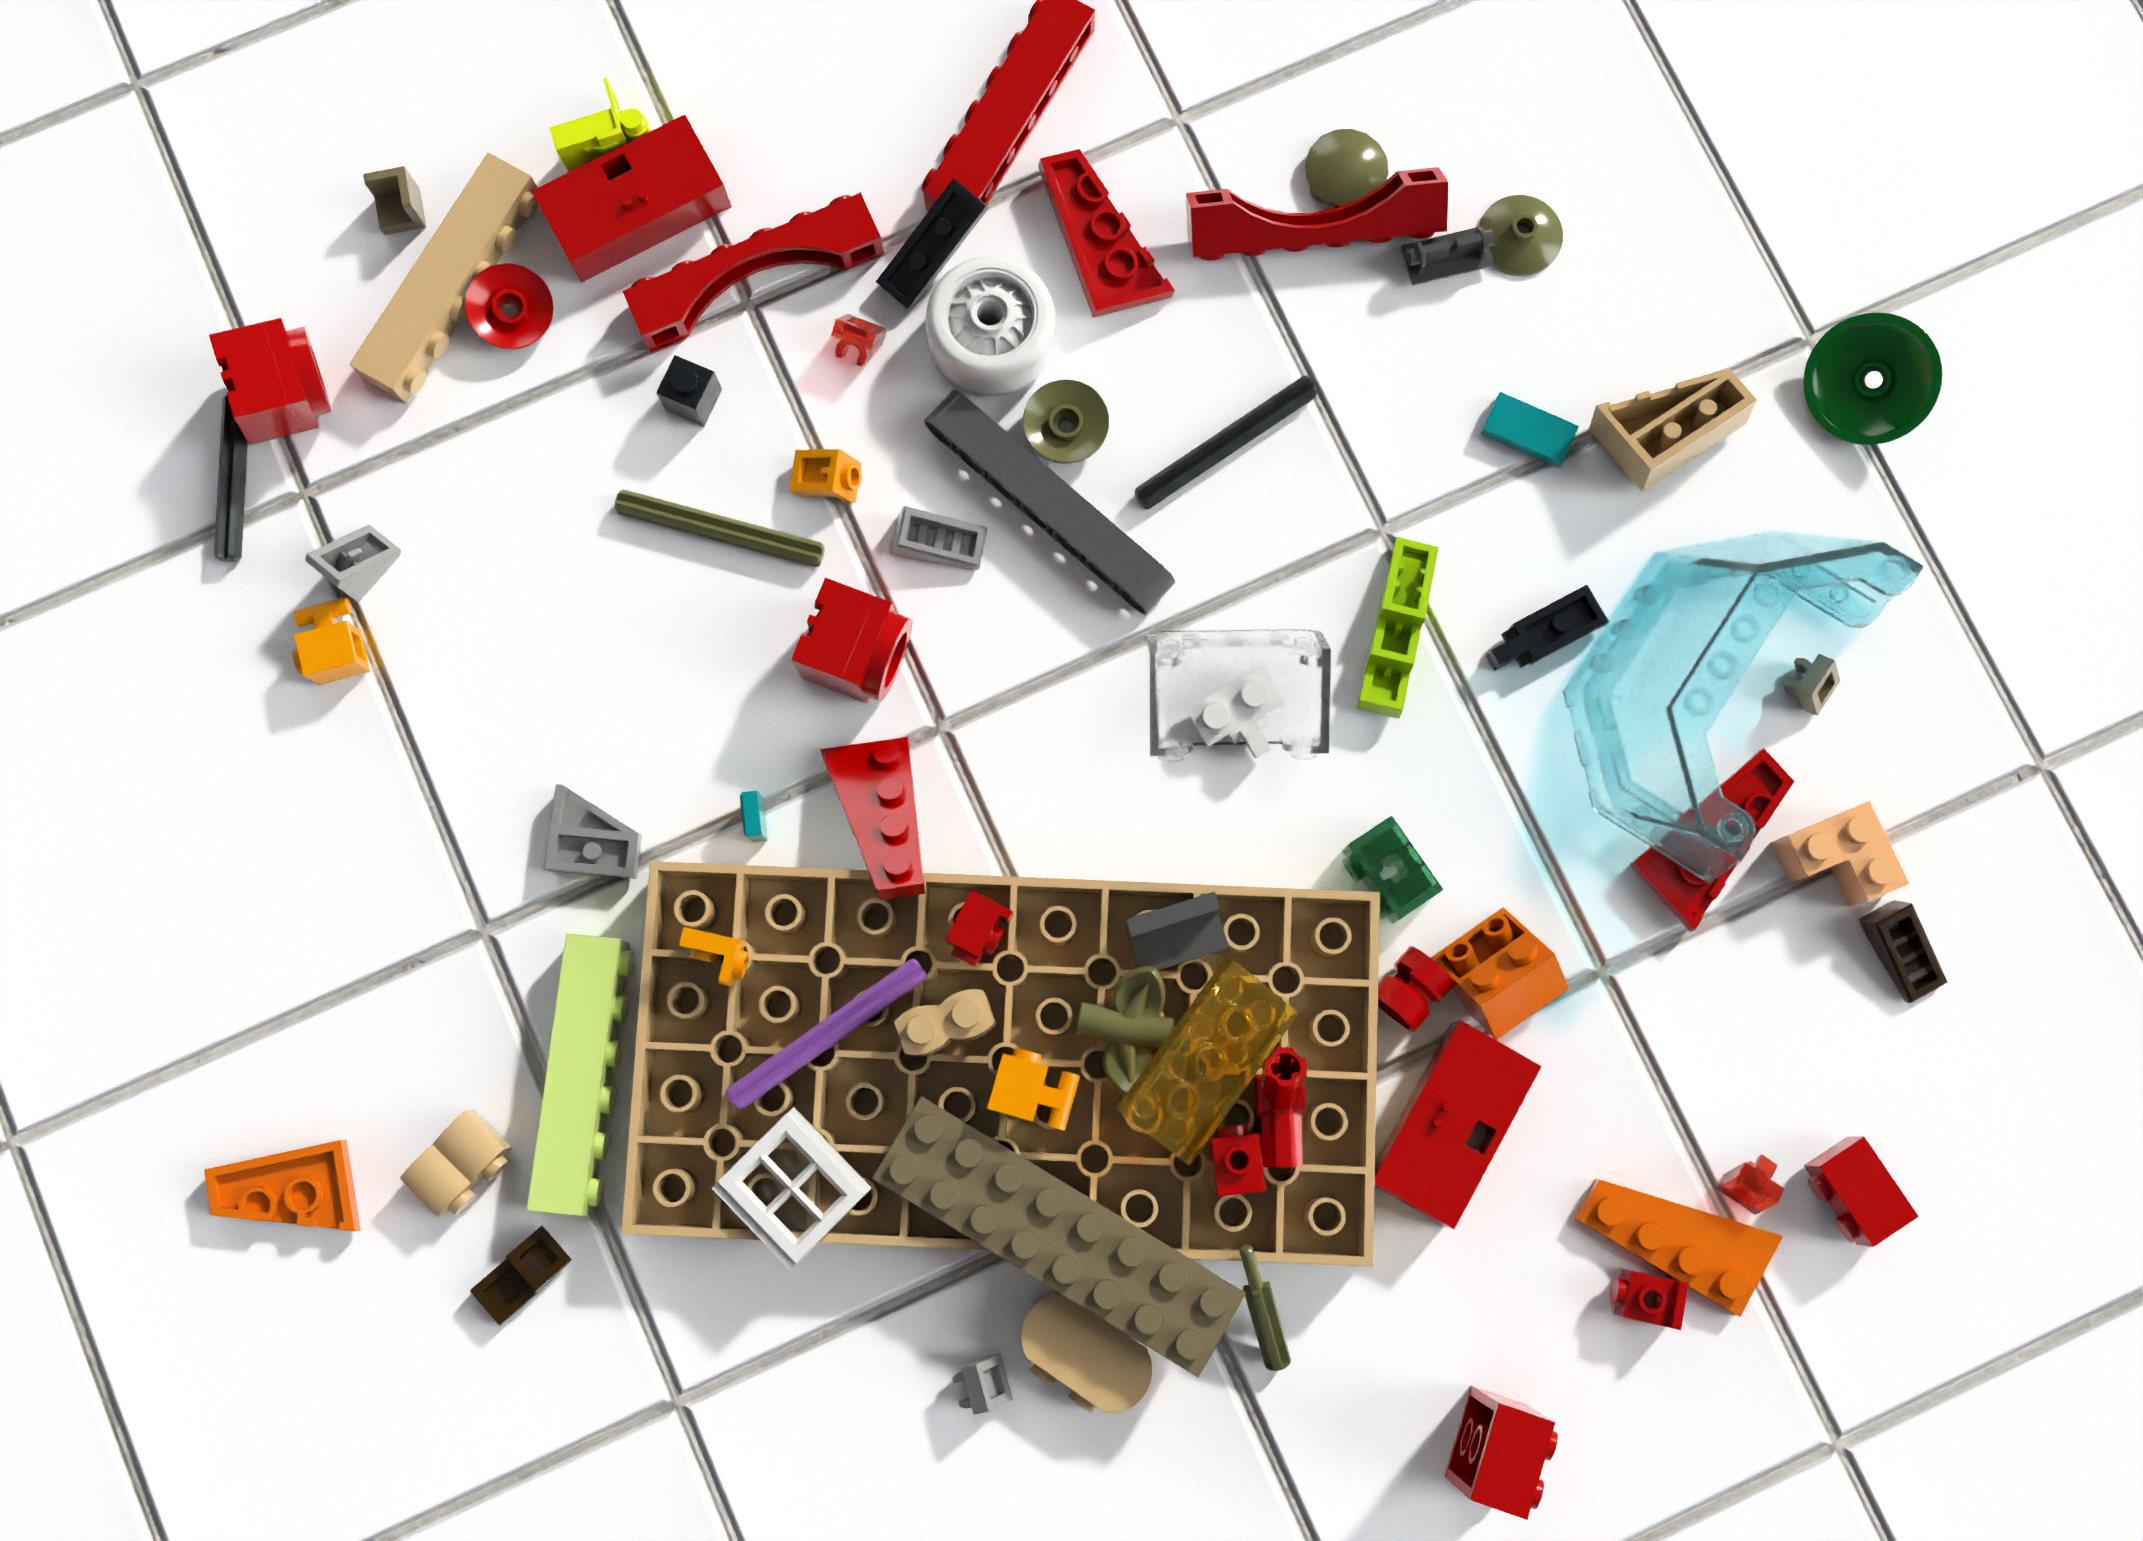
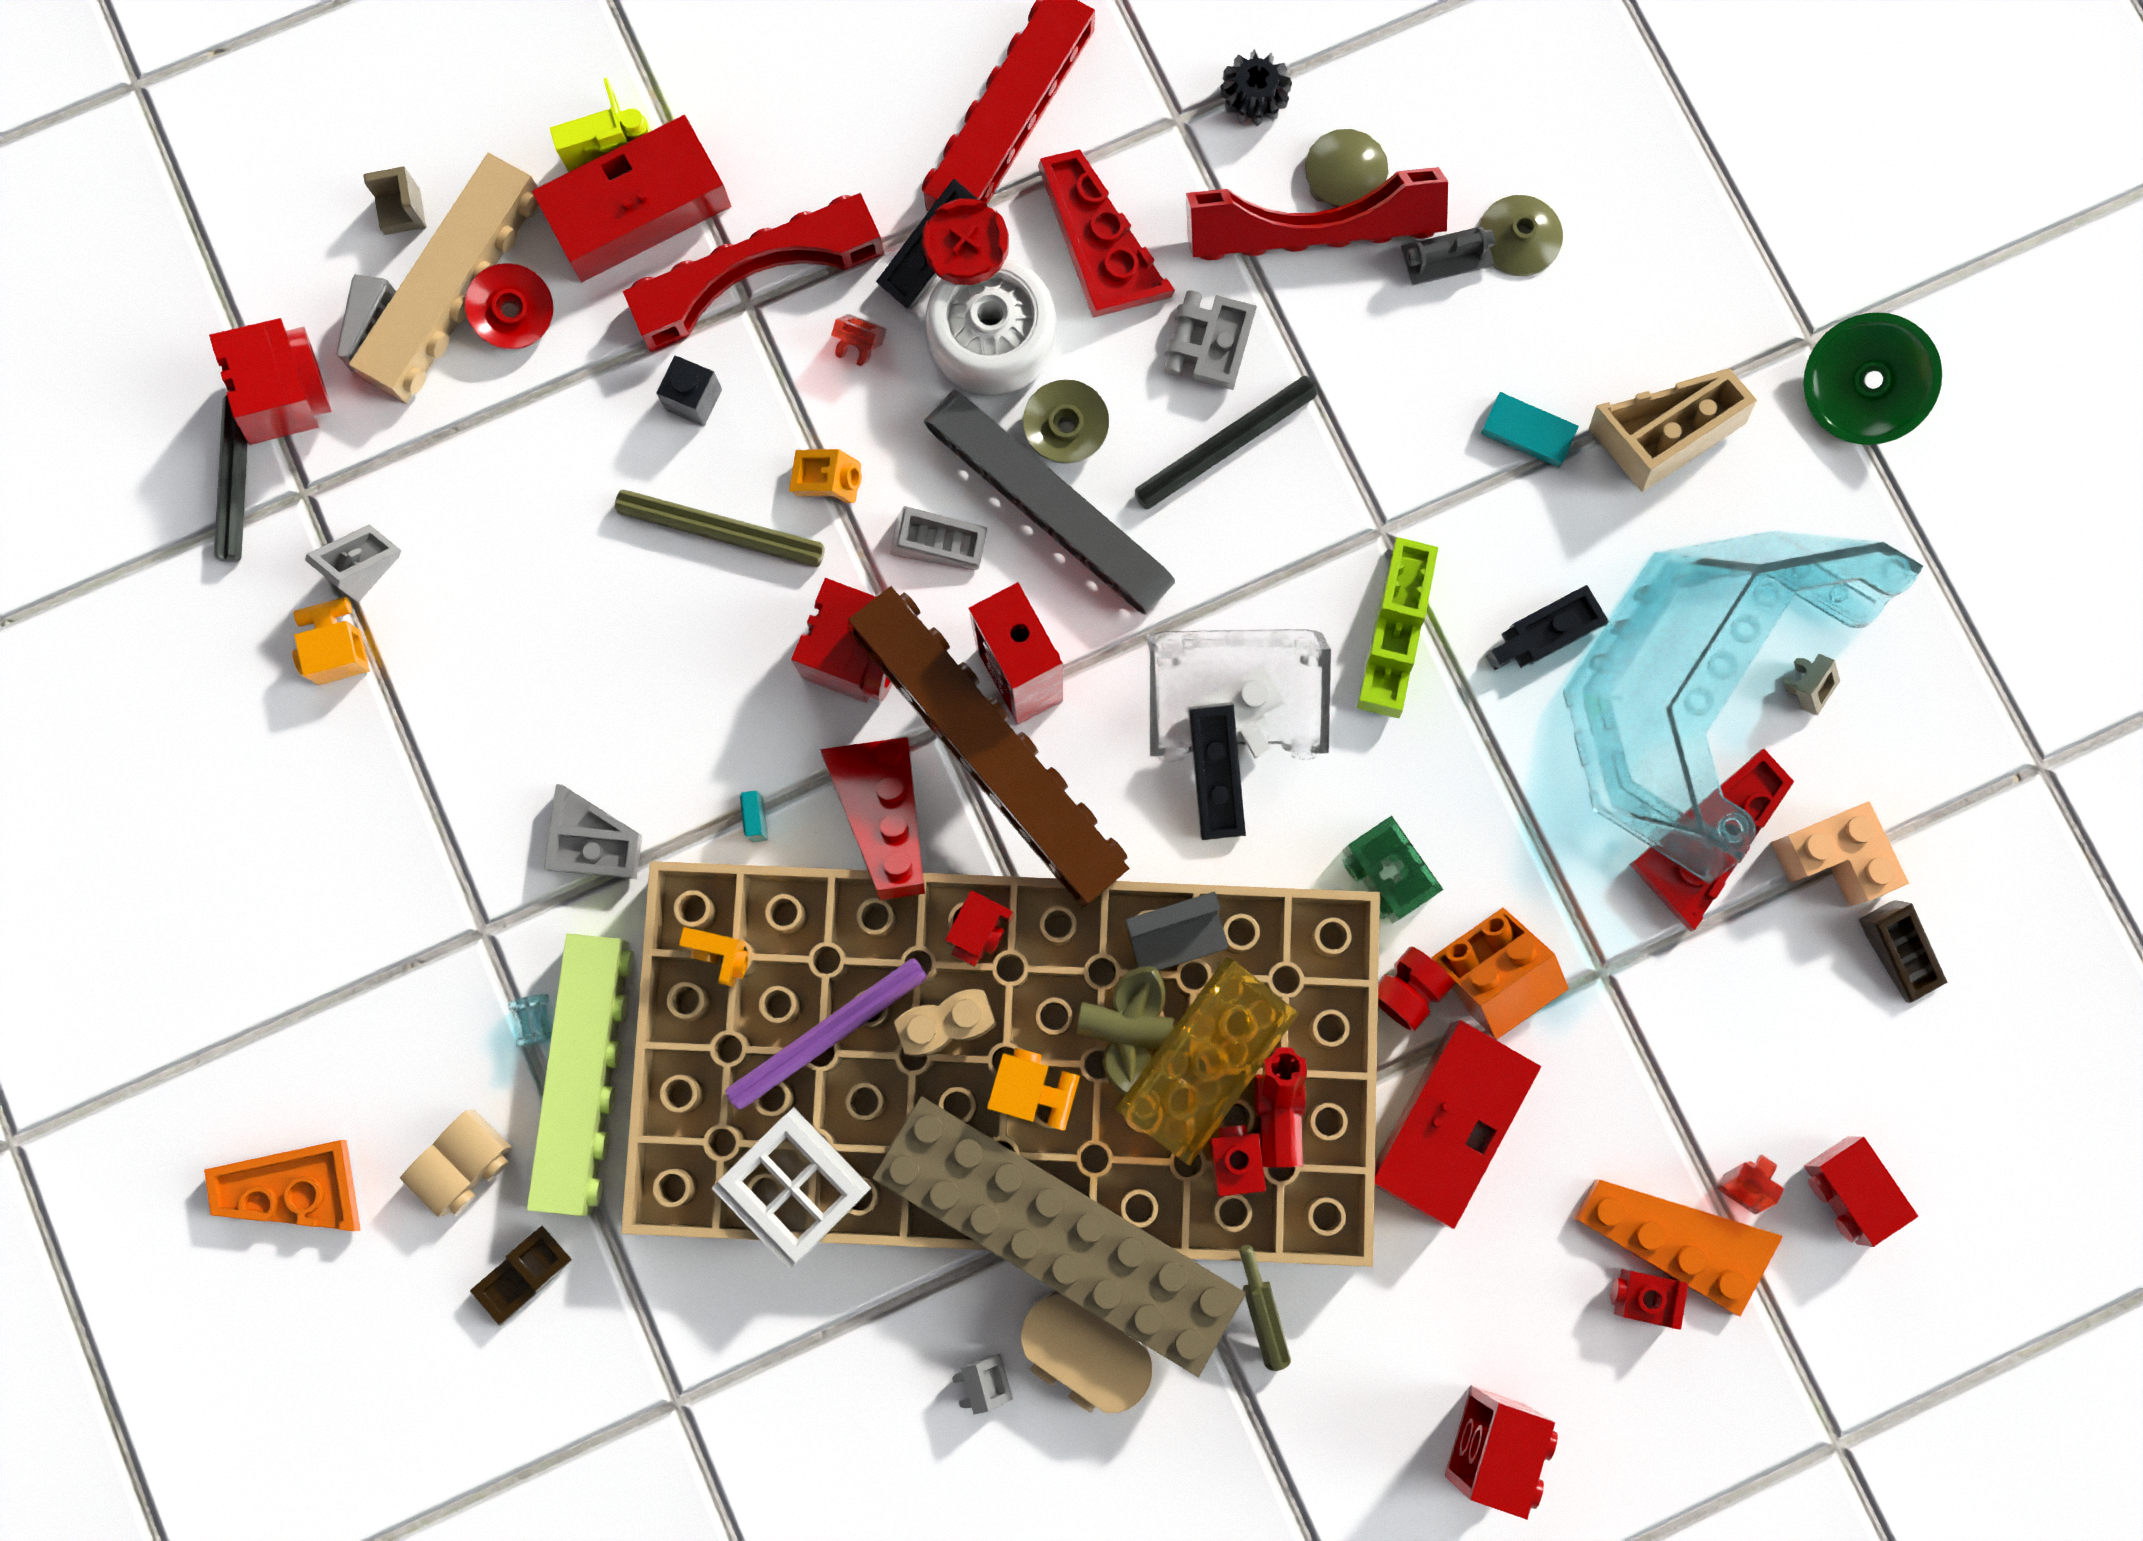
none -> light grey slope [336,274,396,371]
none -> clear light blue bush [507,994,552,1048]
none -> reddish brown brick [847,586,1130,909]
none -> red tile [922,198,1009,285]
none -> red brick [968,582,1063,725]
none -> light grey plate [1164,290,1257,390]
none -> black tile [1188,702,1246,841]
none -> black gear [1220,48,1292,127]

